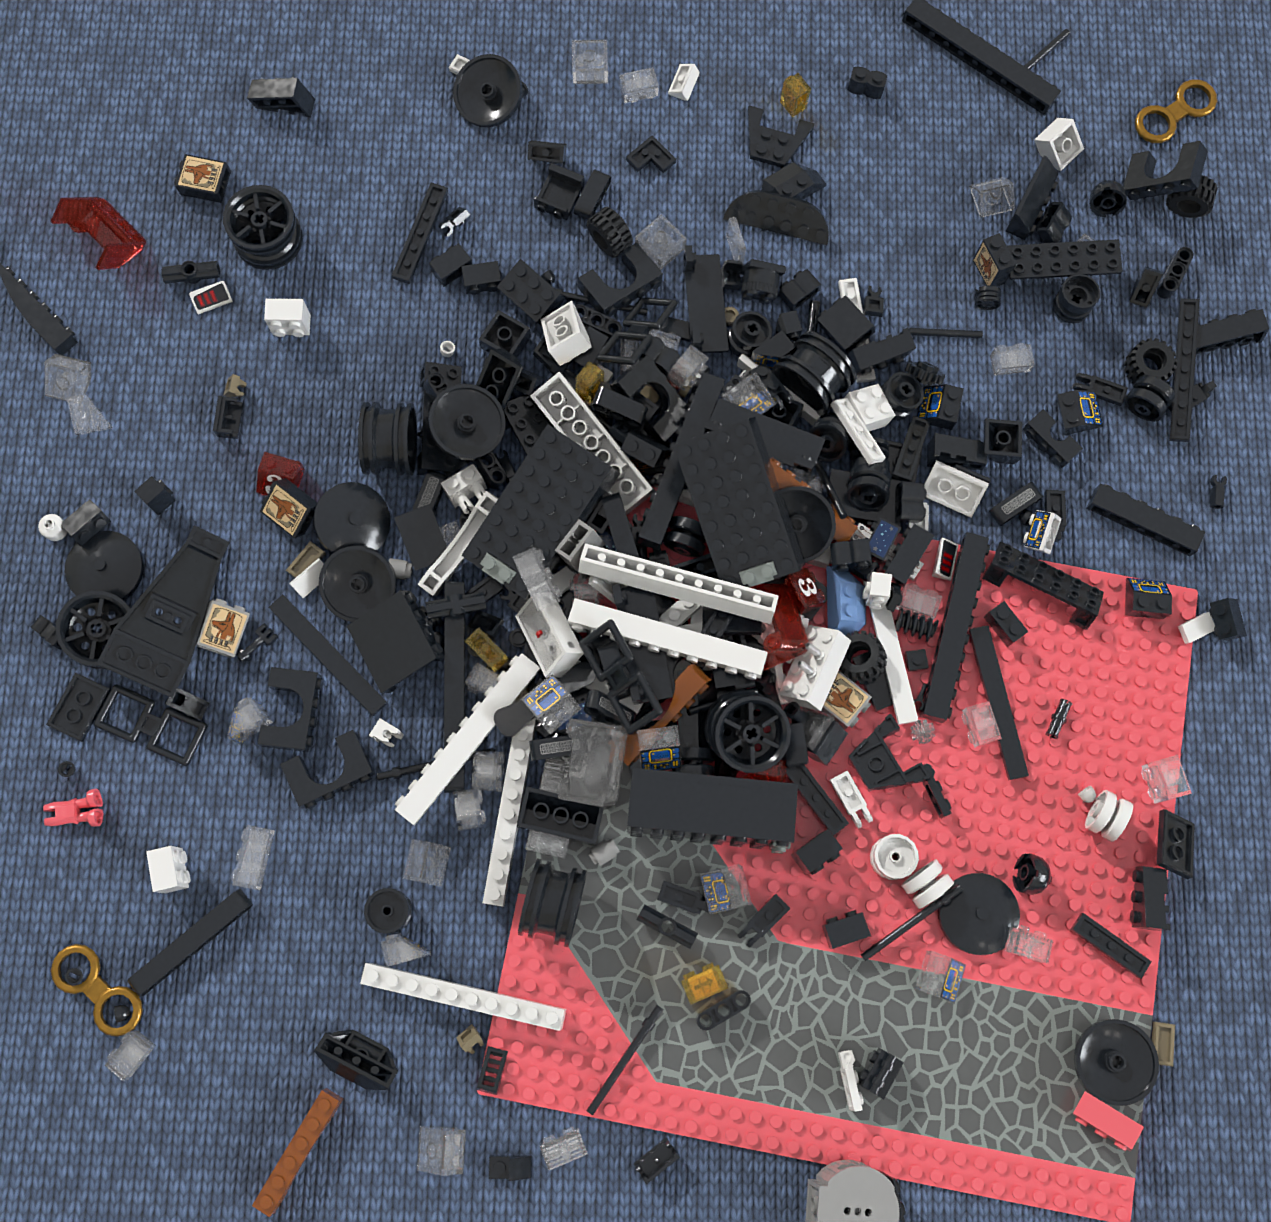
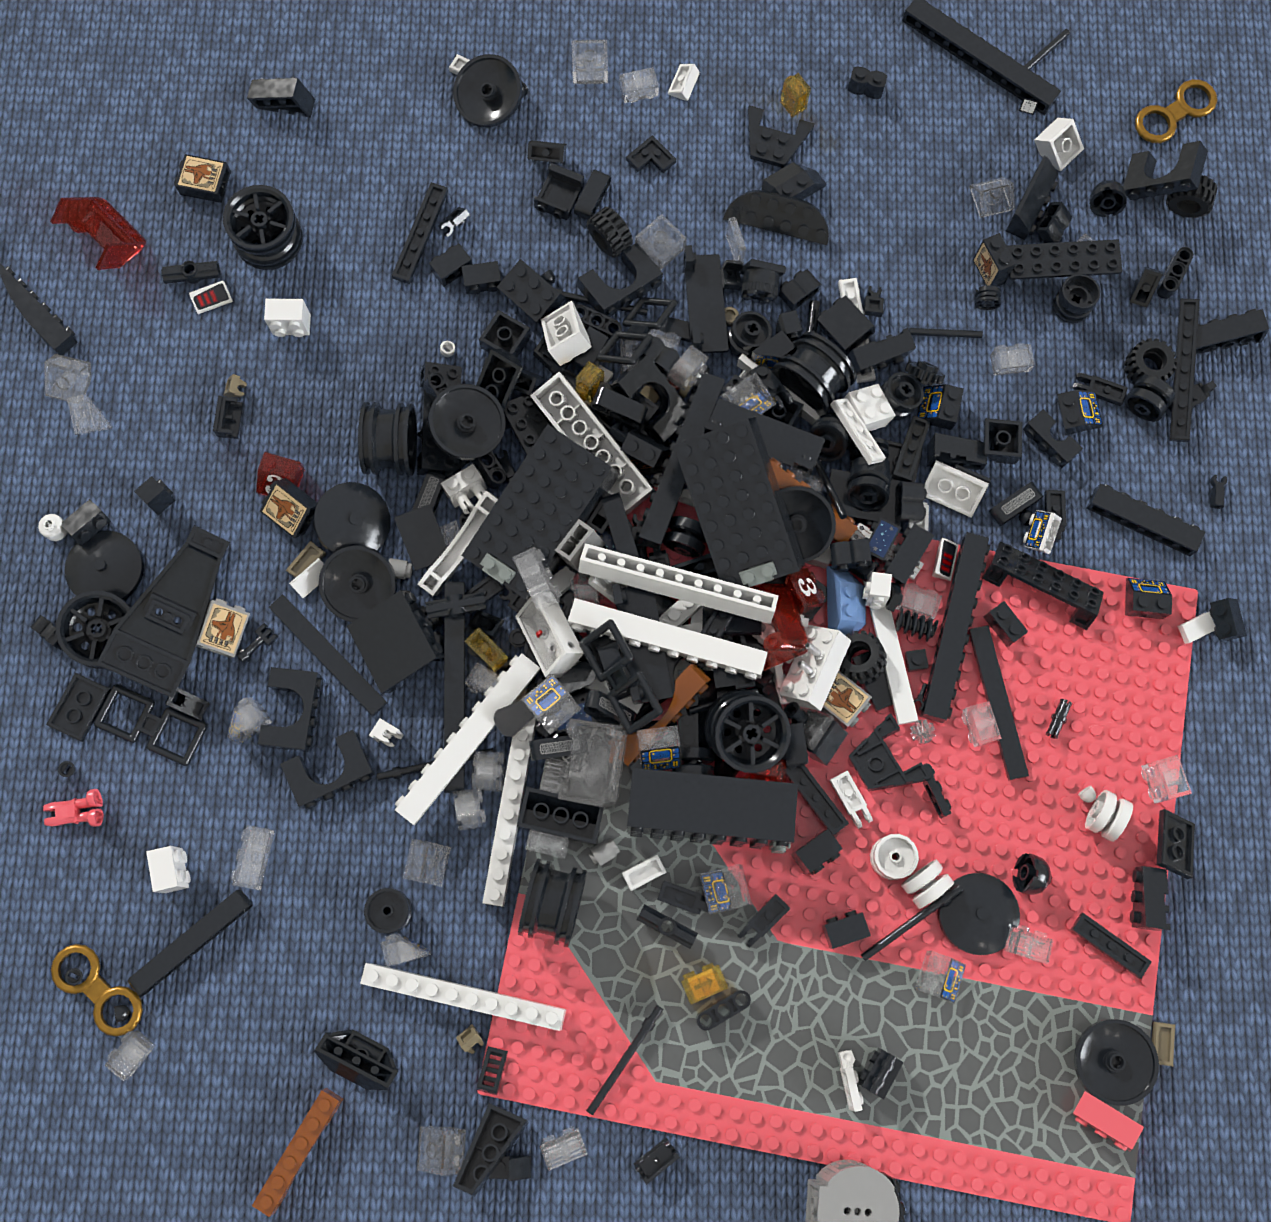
none -> black wedge [453,1103,529,1197]
none -> white tile [622,855,667,891]
none -> sticker [1019,98,1039,115]

